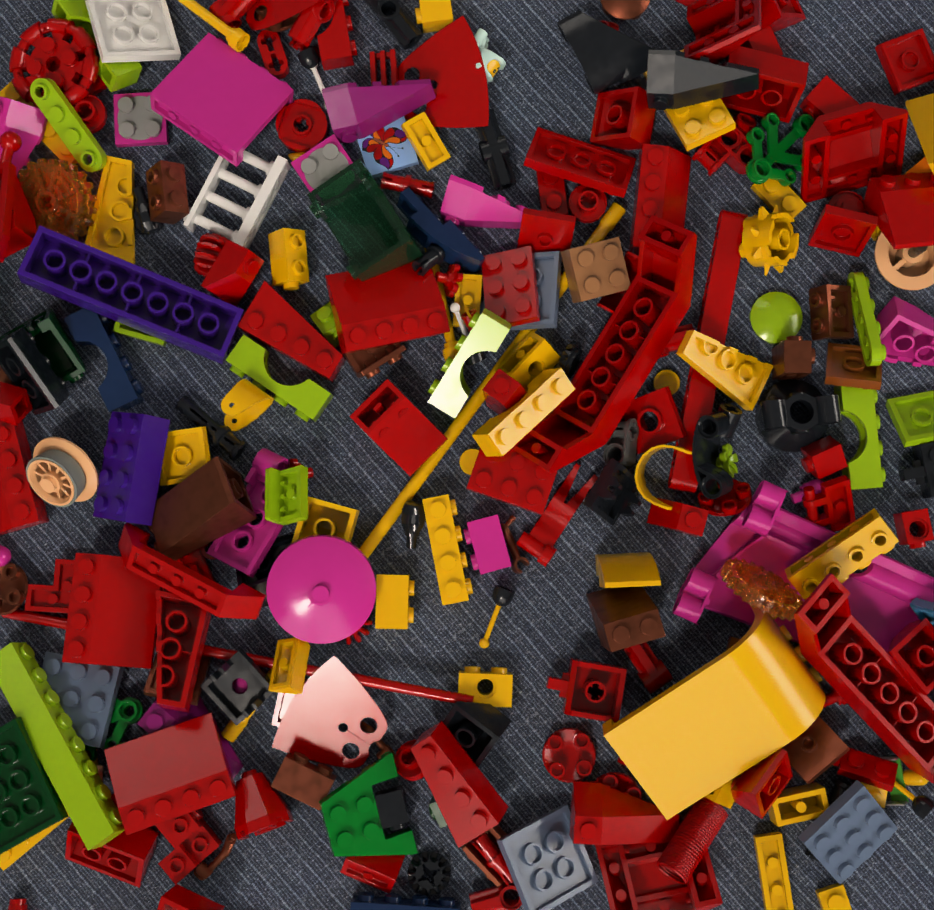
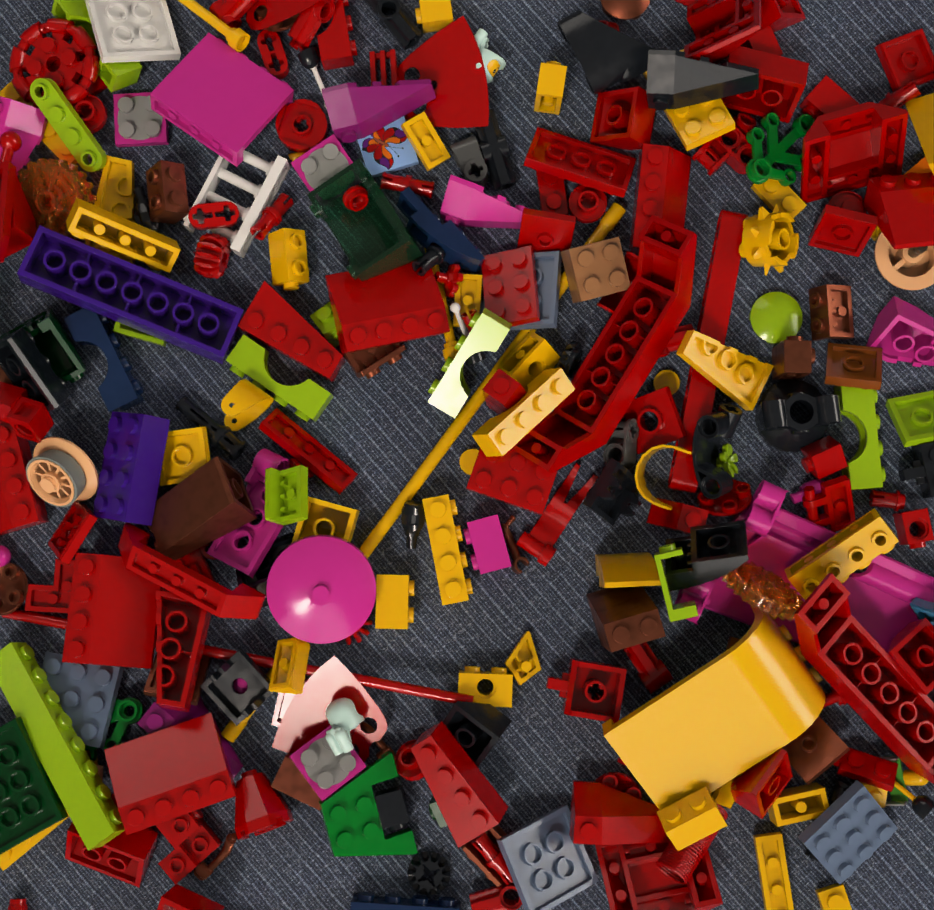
red slope [201,240,264,307] -> none
red panel [340,855,405,894] -> none
red slope [349,379,448,477] -> none
hinge [479,585,515,648] -> none
red dish [542,728,596,783] -> none
lime plate [847,271,886,366] -> none
none -> red brick [6,396,54,443]
none -> red piece [48,501,98,565]
none -> yellow brick [66,198,181,273]
none -> red beam [188,201,239,230]
none -> red pin [250,193,294,240]
none -> red plate [258,408,358,495]
none -> light grey piece [289,725,367,802]
none -> light aqua piece [326,697,365,756]
none -> red plate [343,185,369,211]
none -> dark grey piece [450,135,488,187]
none -> yellow piece [504,631,541,685]
none -> yellow brick [534,61,567,115]
none -> lime panel [654,543,698,622]
none -> yellow brick [657,786,727,851]
none -> black slope [665,520,749,591]
none -> red pin [869,490,906,512]
none -> red pin [878,80,921,108]

